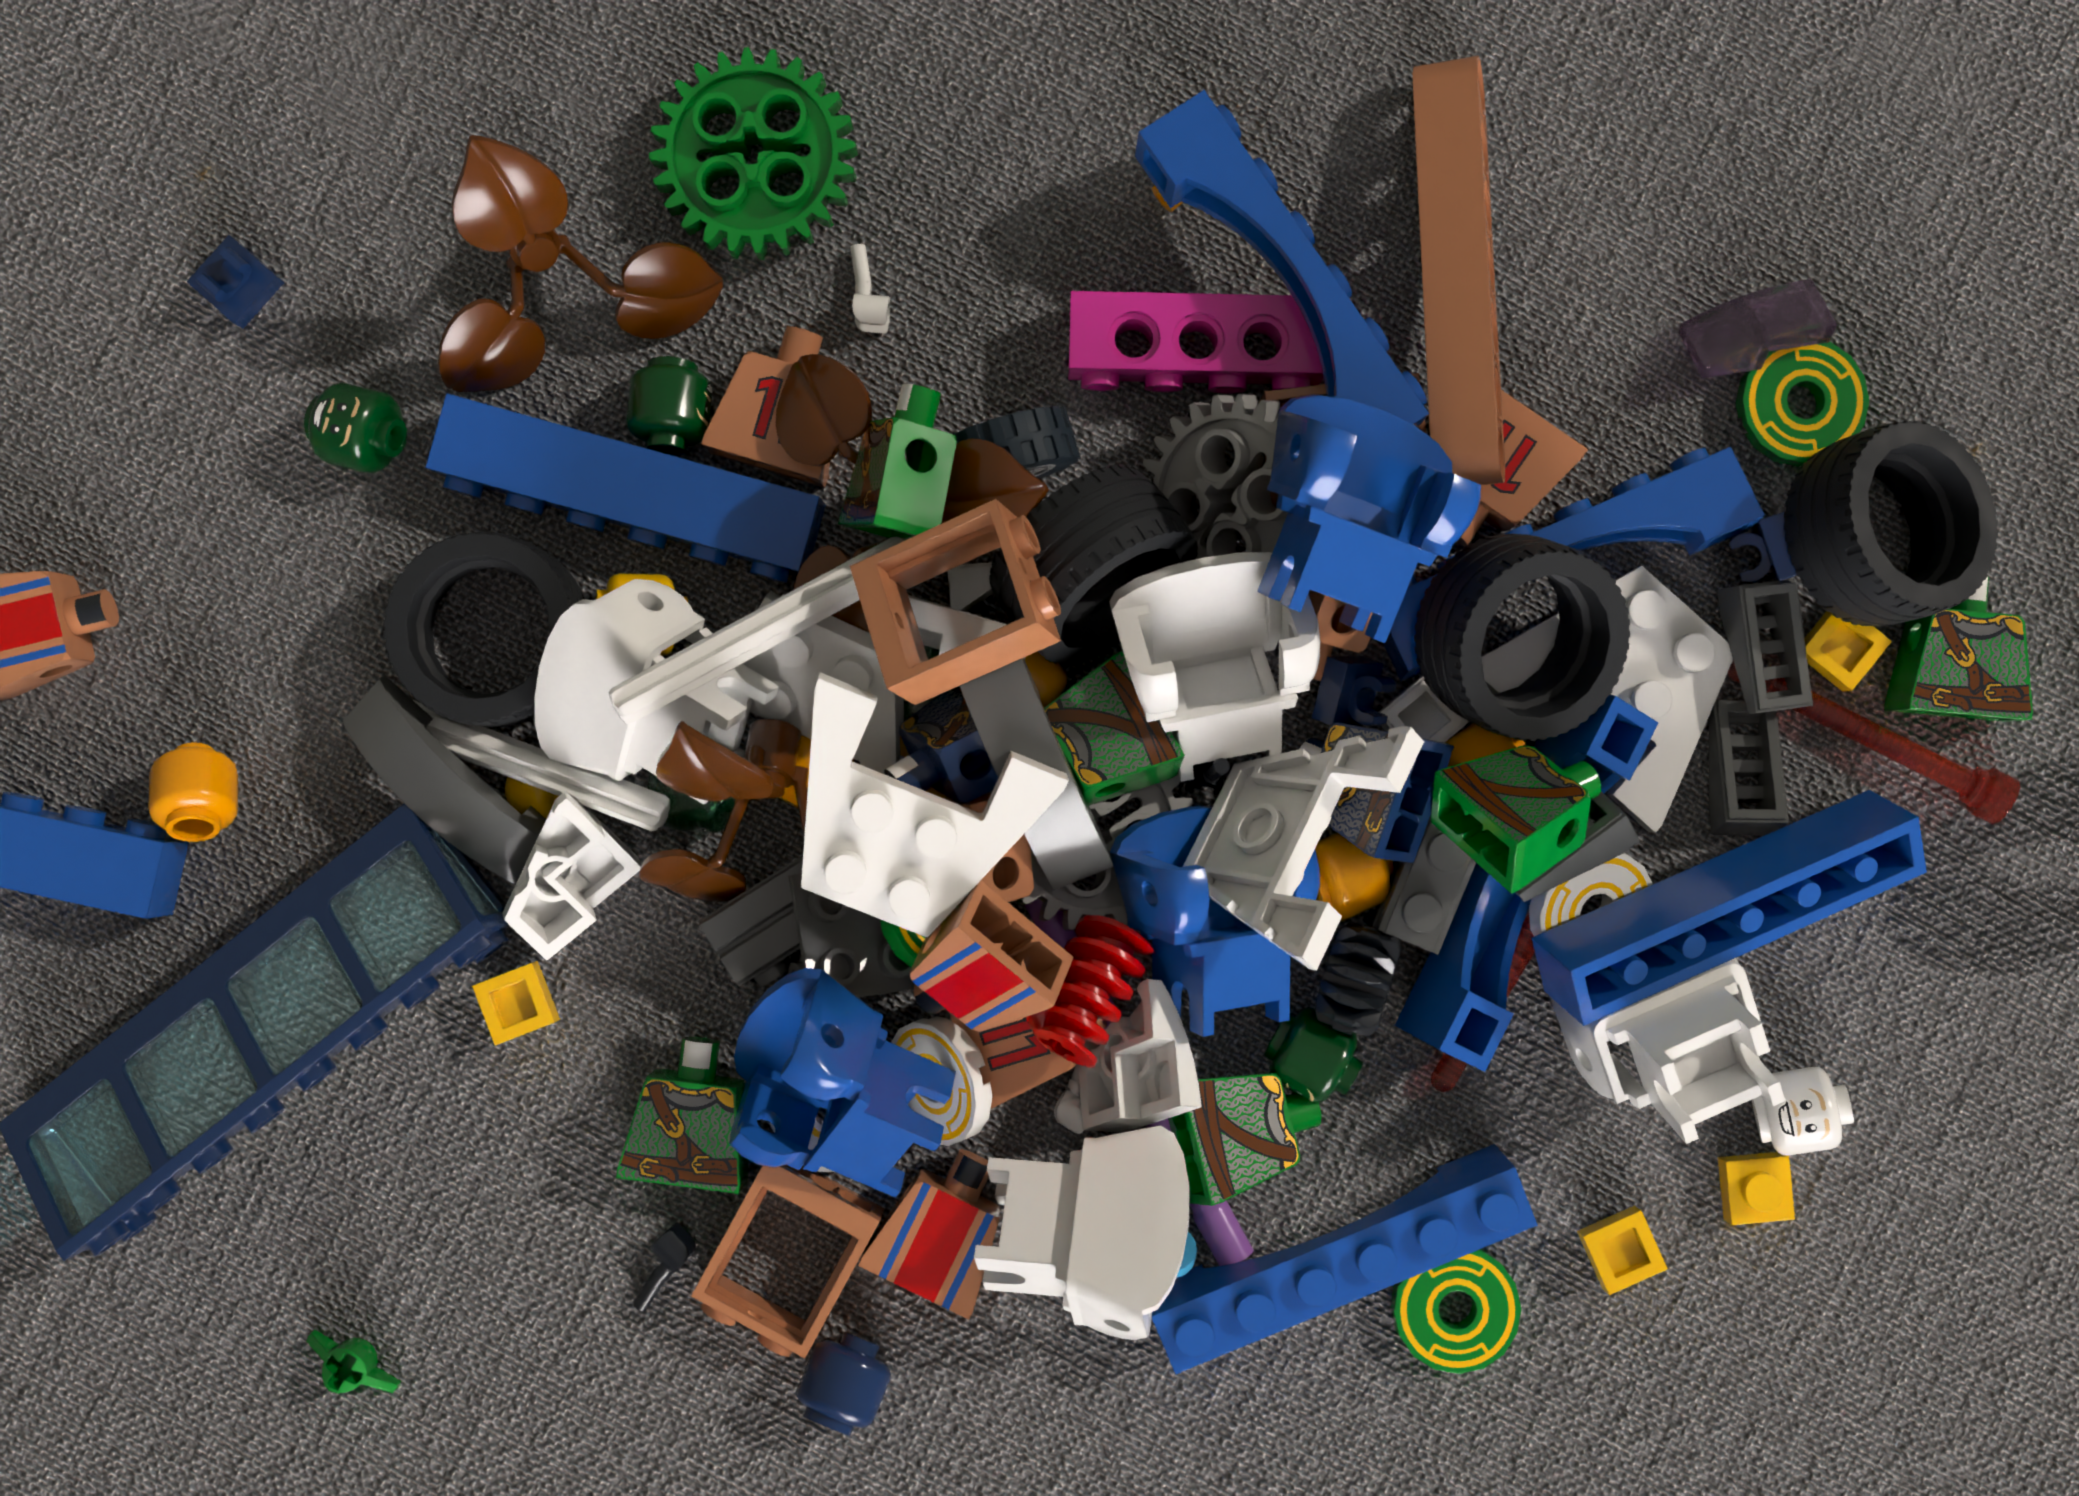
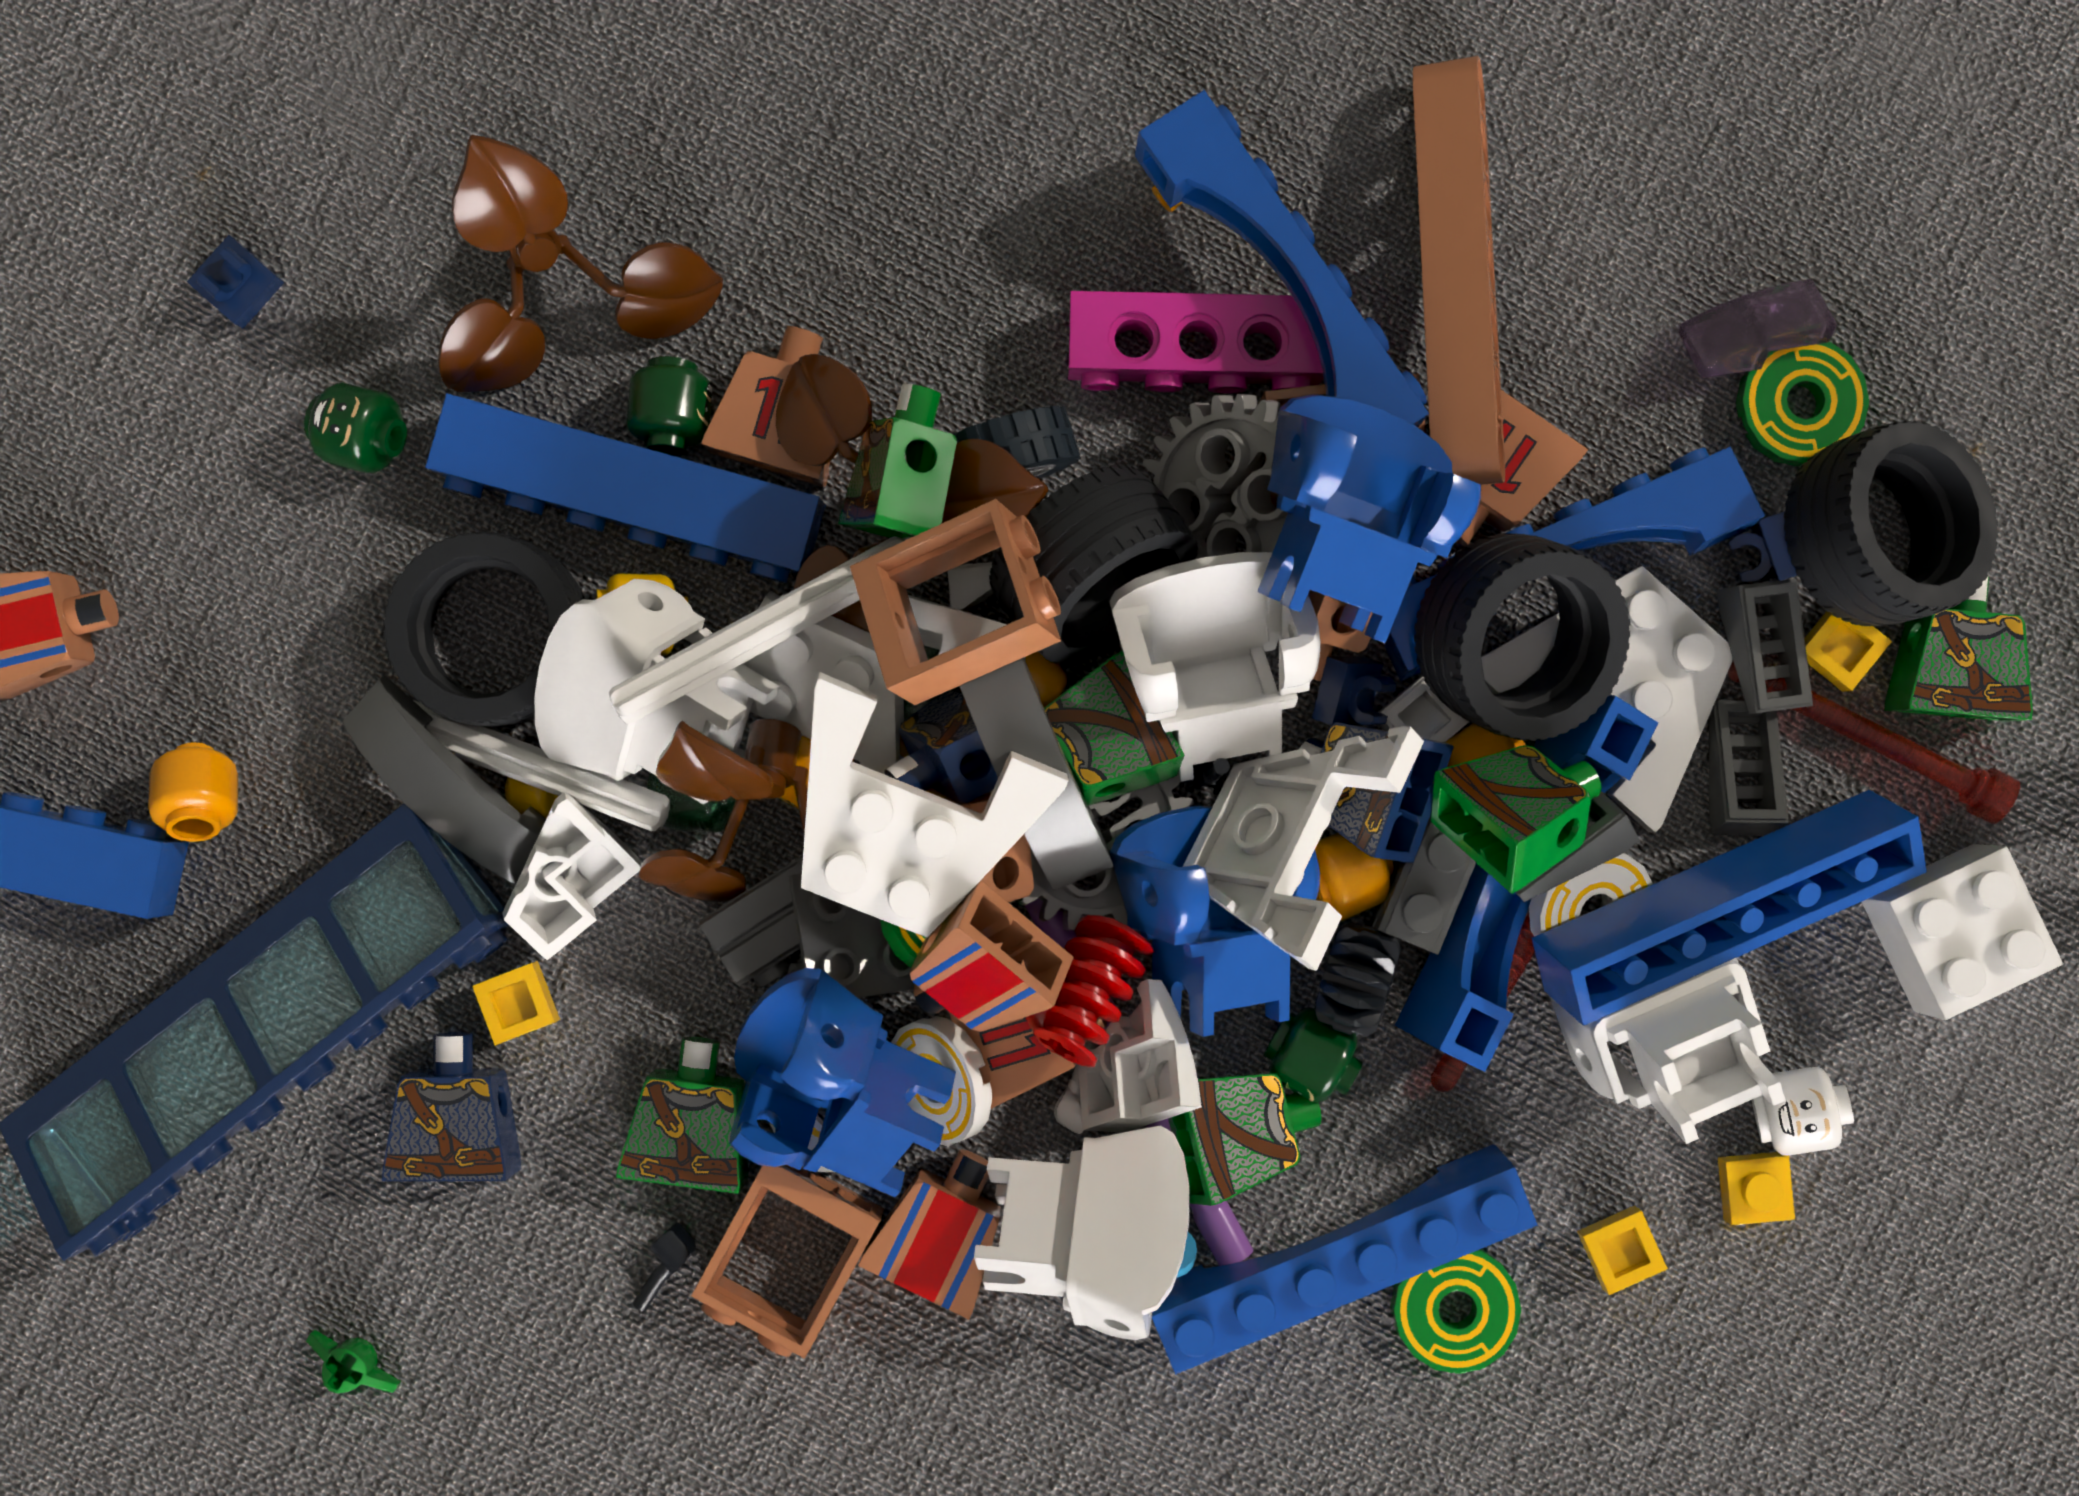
green gear [649,47,858,260] -> none
dark blue head [796,1332,891,1436] -> none
white hand [850,244,890,334] -> none
none -> torso [382,1032,521,1181]
none -> white brick [1862,844,2063,1020]

